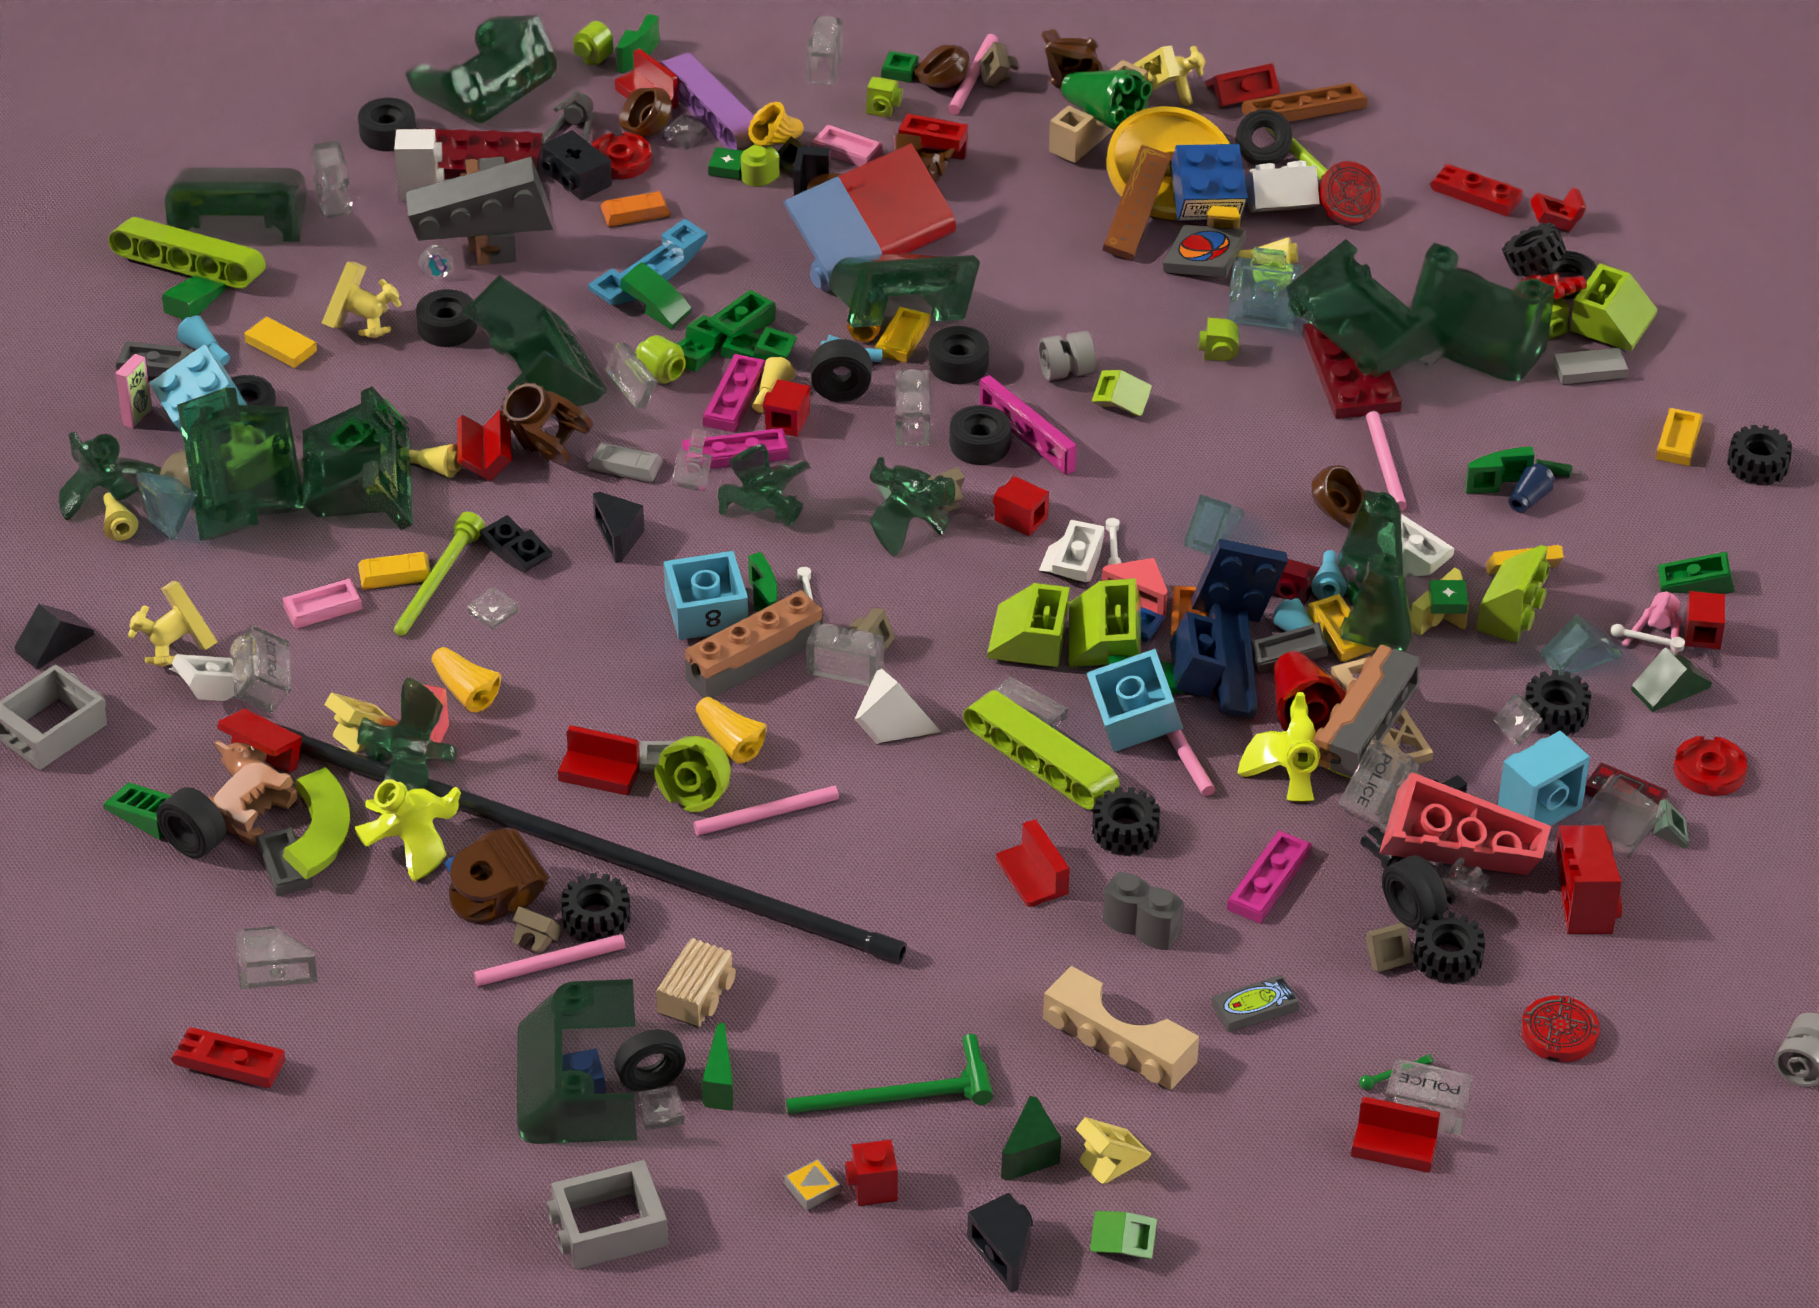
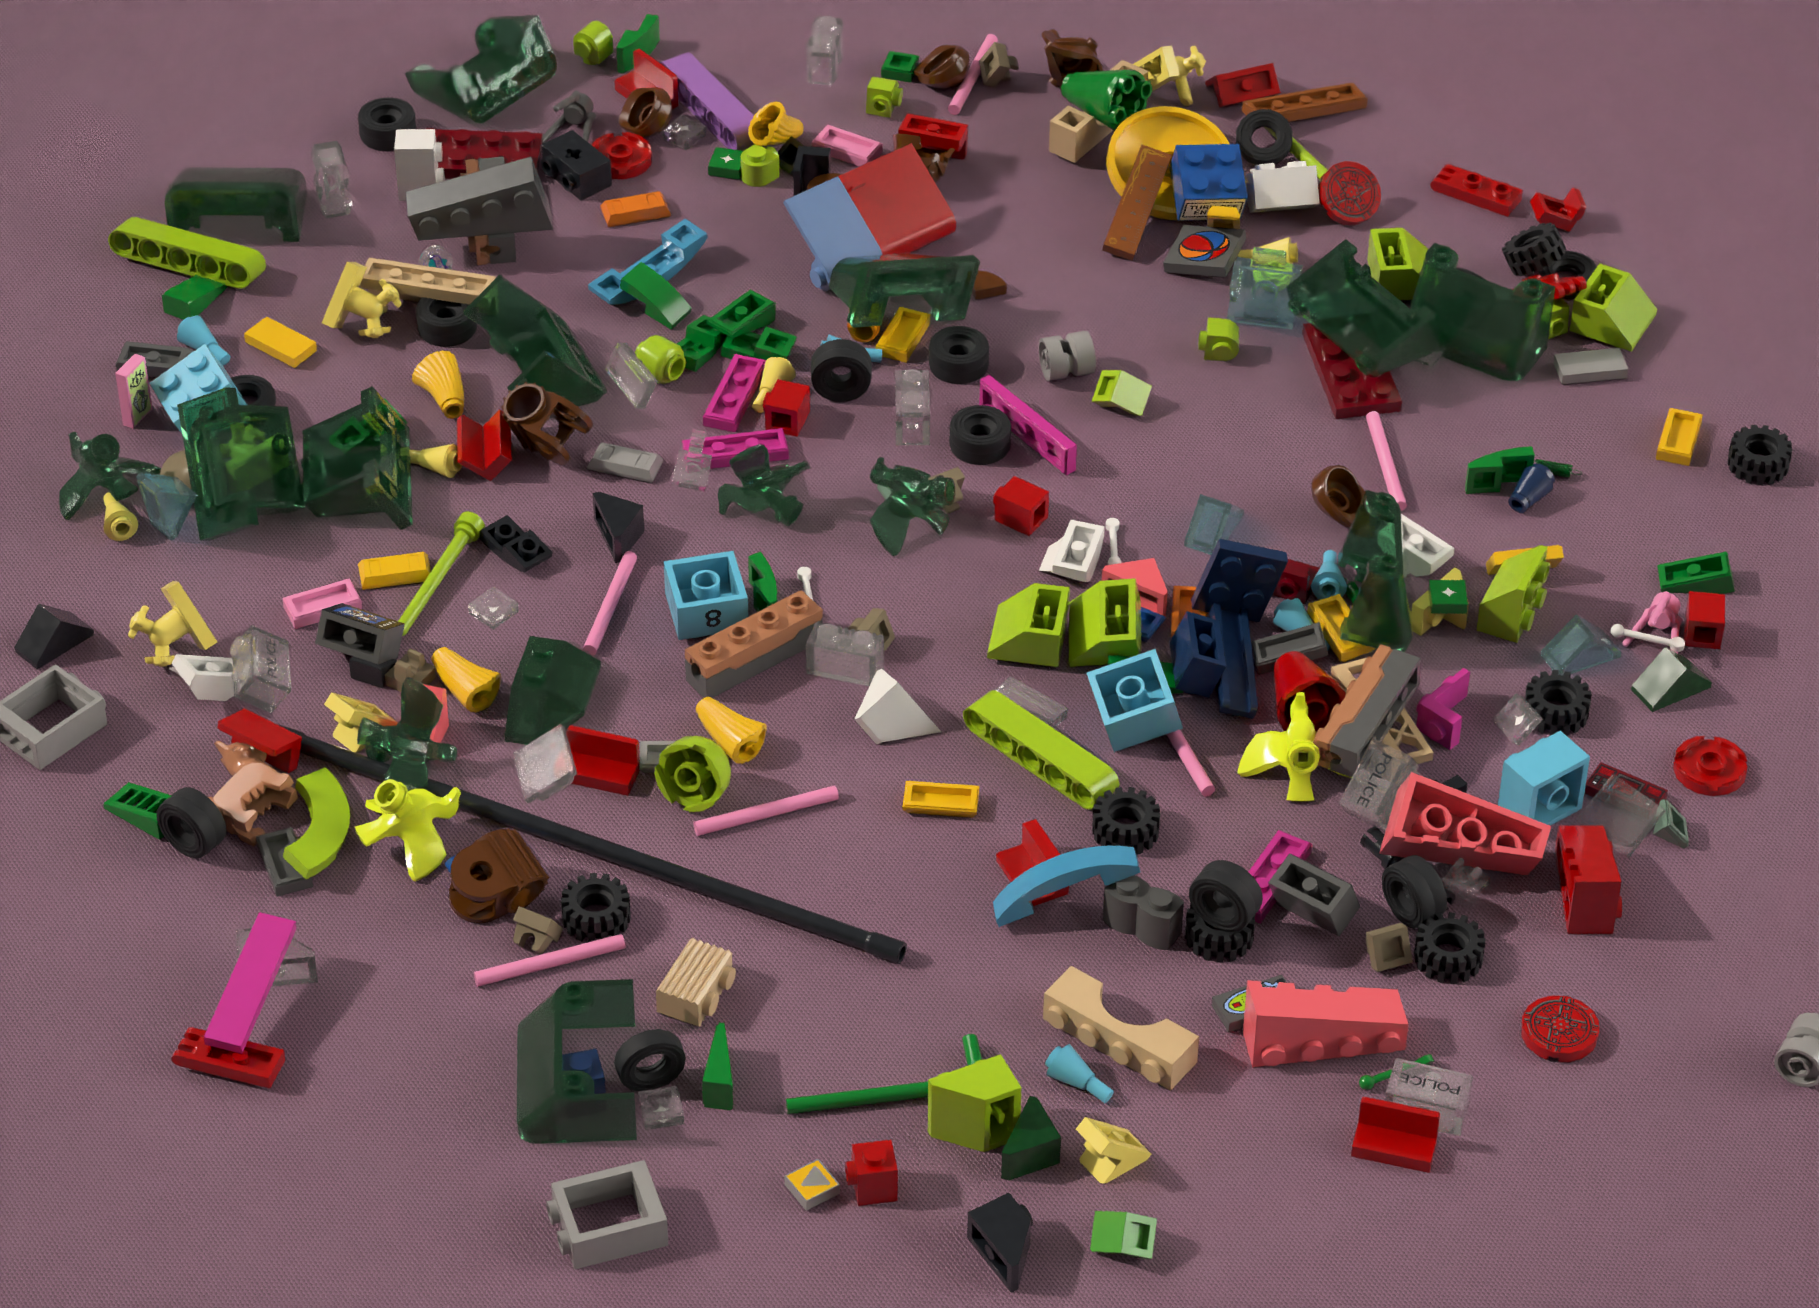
none -> dark pink tile [204,912,297,1054]
none -> dark grey brick [315,603,405,664]
none -> black slope [349,657,397,688]
none -> tan fence [360,258,498,314]
none -> dark tan tile [385,648,436,695]
none -> yellow piece [412,351,464,419]
none -> clear green wedge [504,636,601,747]
none -> clear piece [513,724,577,804]
none -> bright pink bar [583,551,637,656]
none -> yellow tile [902,781,980,818]
none -> lime slope [928,1054,1022,1152]
none -> reddish brown tile [965,270,1007,300]
none -> dark azure slope [993,846,1141,927]
none -> medium azure cone [1045,1044,1114,1103]
none -> black tyre [1185,903,1255,962]
none -> black tyre [1189,860,1263,932]
none -> coral wedge [1243,980,1408,1068]
none -> dark grey brick [1268,853,1360,936]
none -> lime slope [1367,228,1440,301]
none -> dark pink bracket [1416,668,1470,750]

